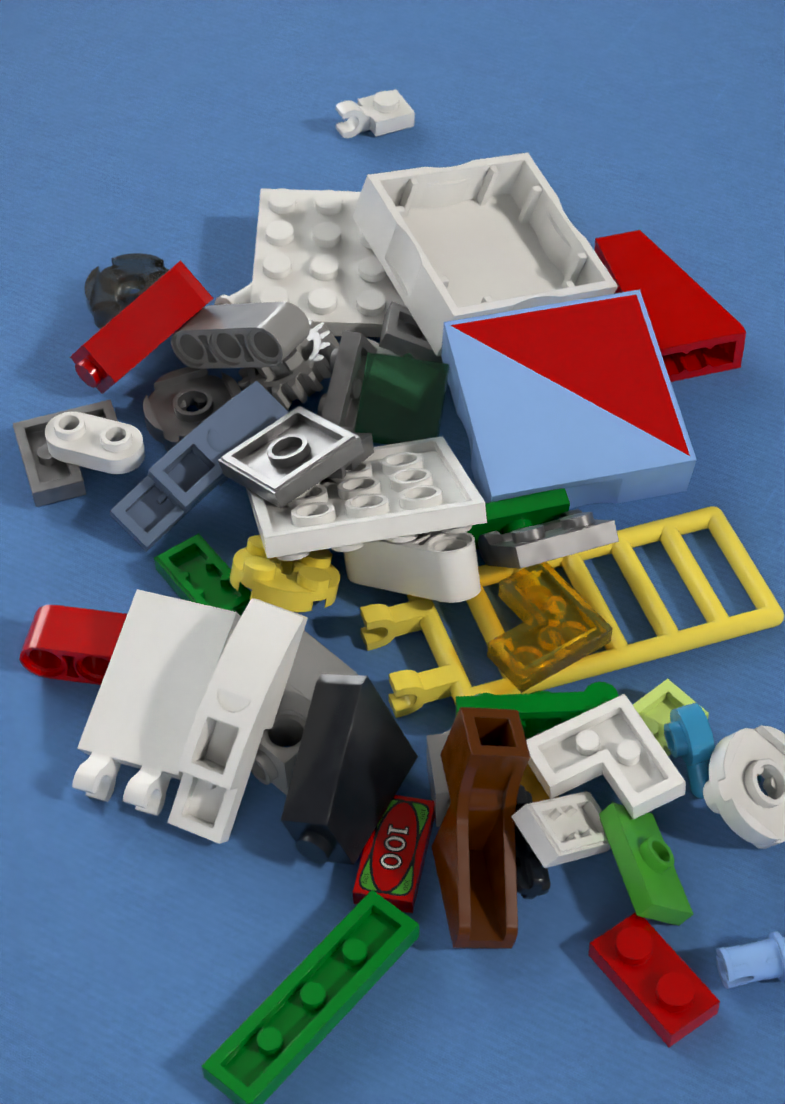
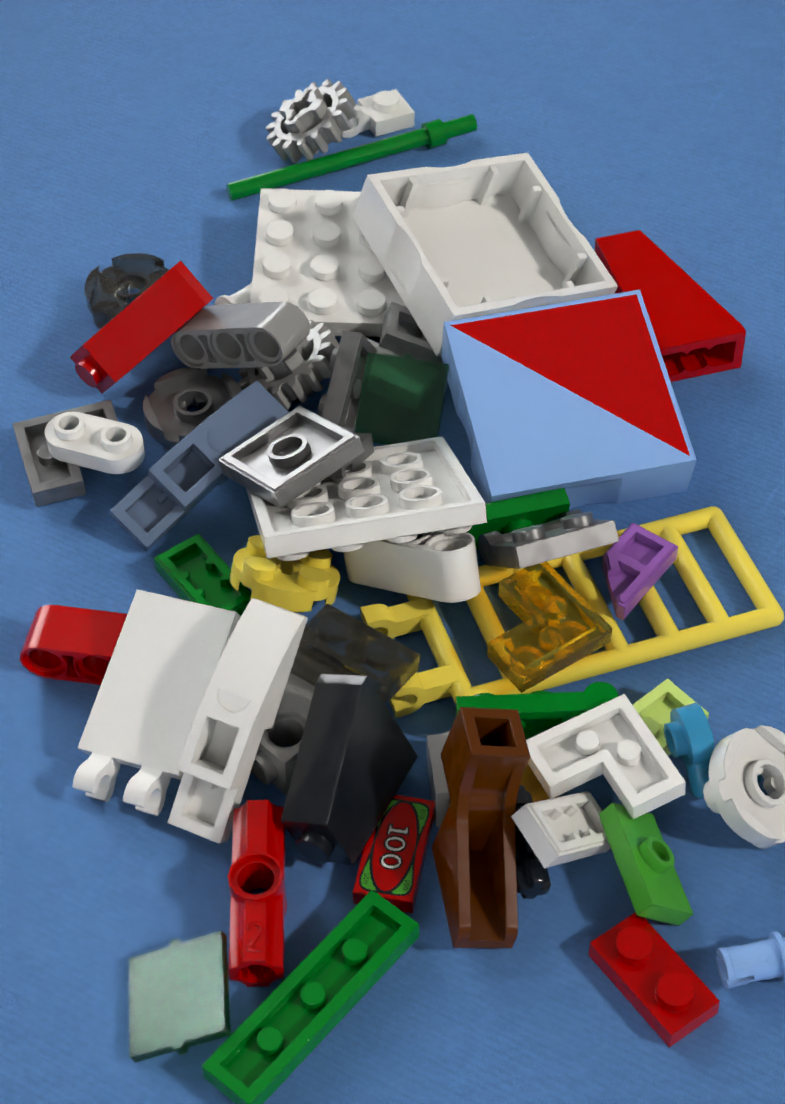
none -> clear green piece [129,931,231,1063]
none -> green bar [226,114,477,201]
none -> red piece [228,799,287,987]
none -> light grey gear [266,79,357,163]
none -> clear smoke plate [290,603,420,703]
none -> medium lavender tile [602,522,678,620]

